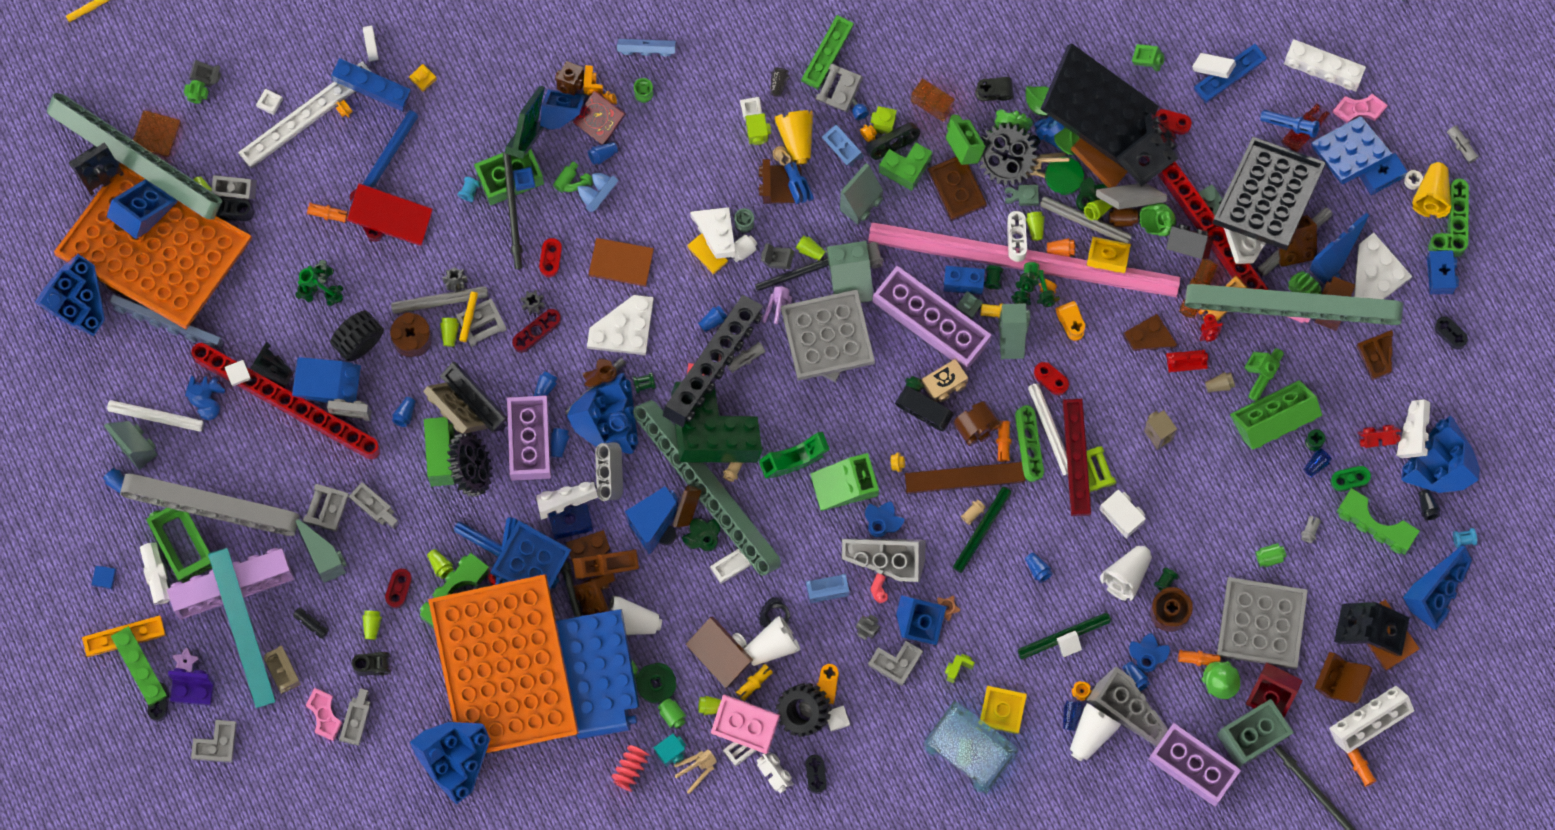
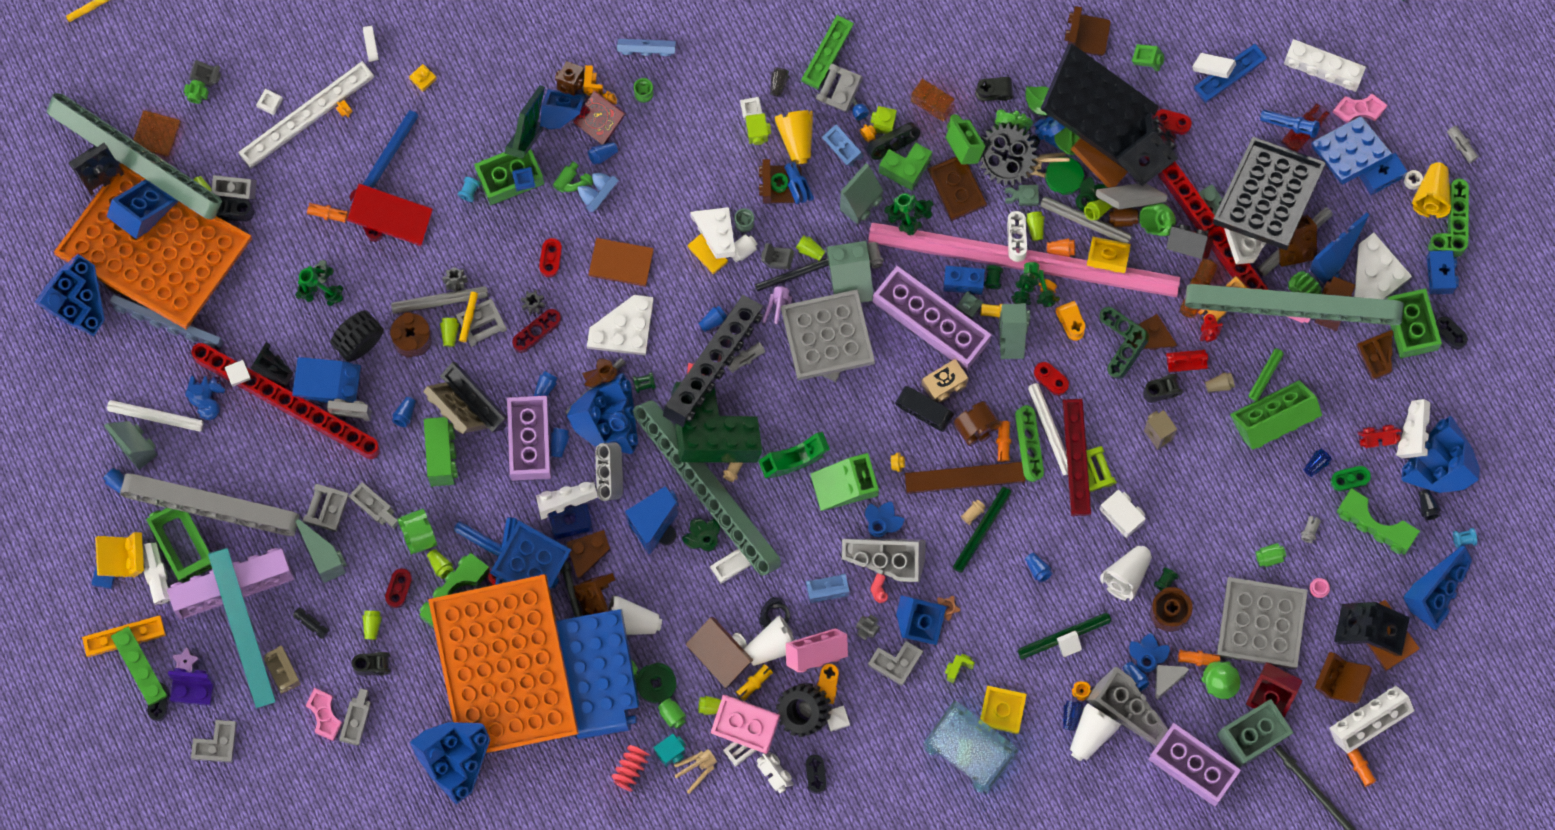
blue brick [331,58,411,112] -> none
black gear [447,432,493,497] -> none
pearl dark grey bar [503,152,523,269] -> none
dark orange slope [573,549,639,579] -> none
reddish brown slope [673,485,701,527] -> none
tan pin [773,146,791,166] -> none
dark green plate [905,376,924,392] -> none
bright green bracket [1244,352,1280,380] -> none
dark green bush [1305,429,1325,451] -> none
none -> yellow bracket [95,532,144,577]
none -> bright green brick [397,508,437,555]
none -> green bush [771,173,788,193]
none -> bright pink brick [786,628,848,672]
none -> dark green plant [884,193,934,235]
none -> reddish brown bracket [1064,6,1111,56]
none -> dark green beam [1099,307,1149,379]
none -> pearl dark grey piece [1143,374,1183,403]
none -> light grey slope [1155,665,1189,700]
none -> bright pink plate [1309,578,1330,598]
none -> bright green brick [1386,288,1442,359]

